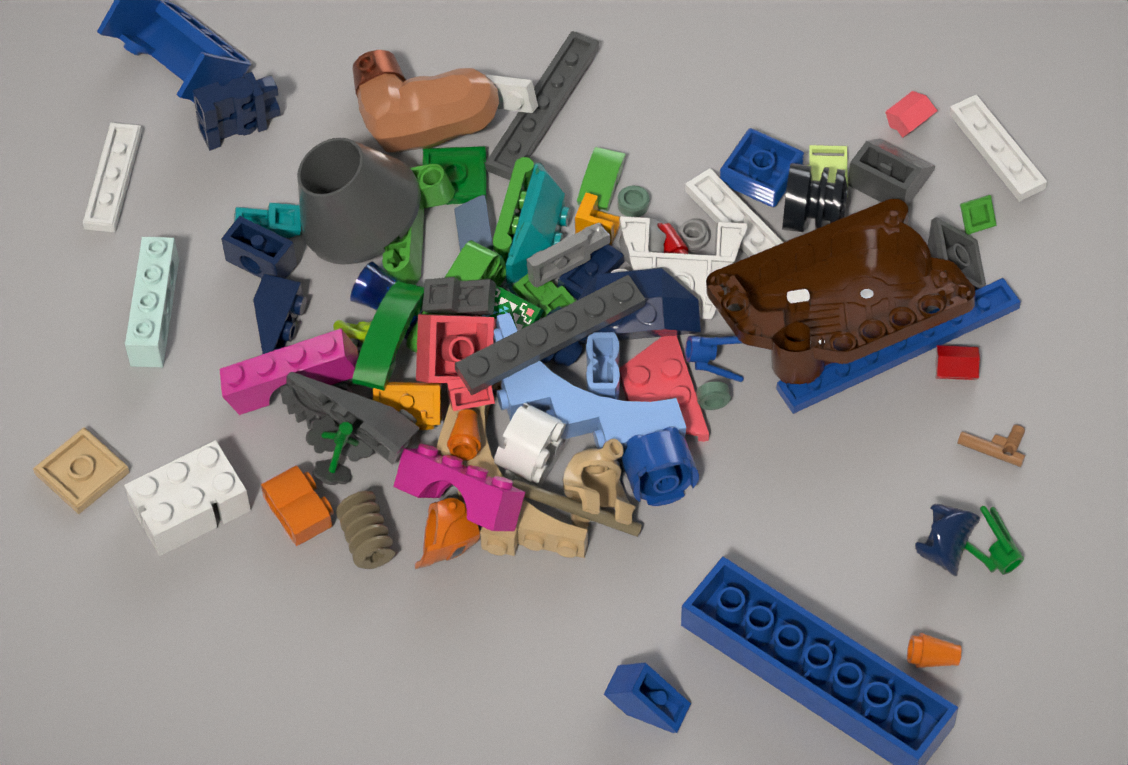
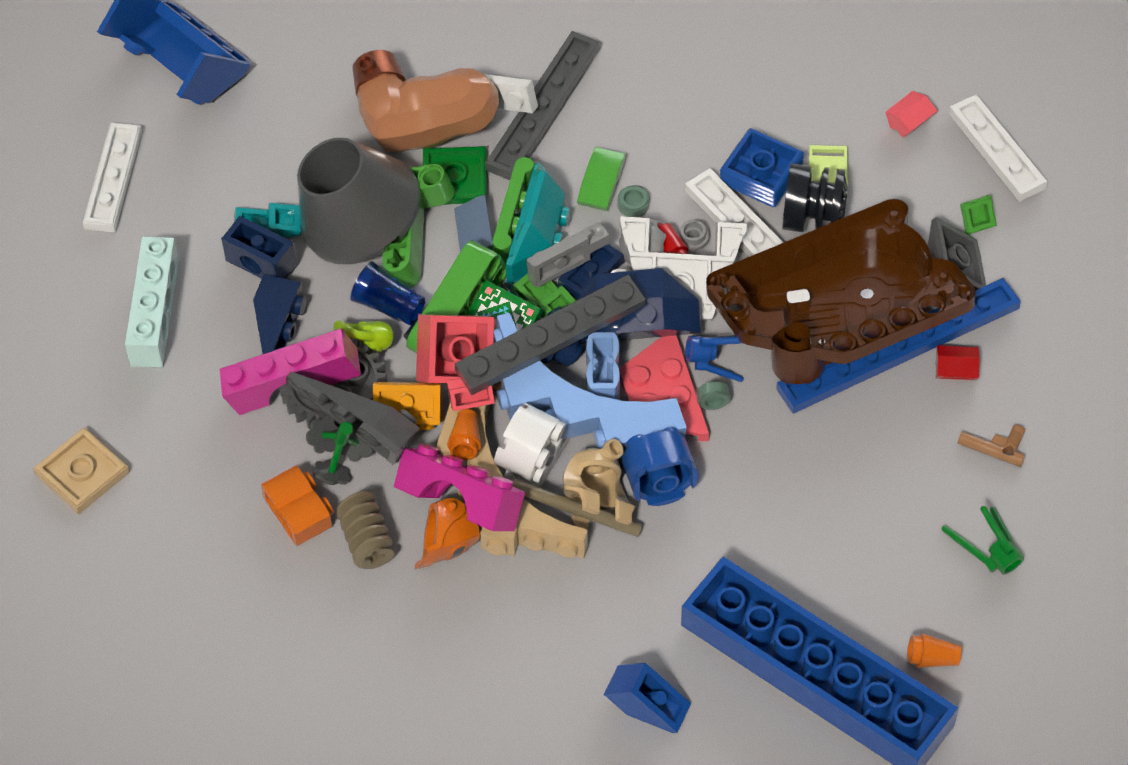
white piece [124,440,251,556] -> none
dark blue hips [193,72,281,151] -> none
green slope [352,281,424,391] -> none
dark grey slope [422,277,496,316] -> none
light orange panel [575,192,620,246] -> none
dark grey slope [848,139,935,206] -> none
dark blue hair [915,504,980,576] -> none

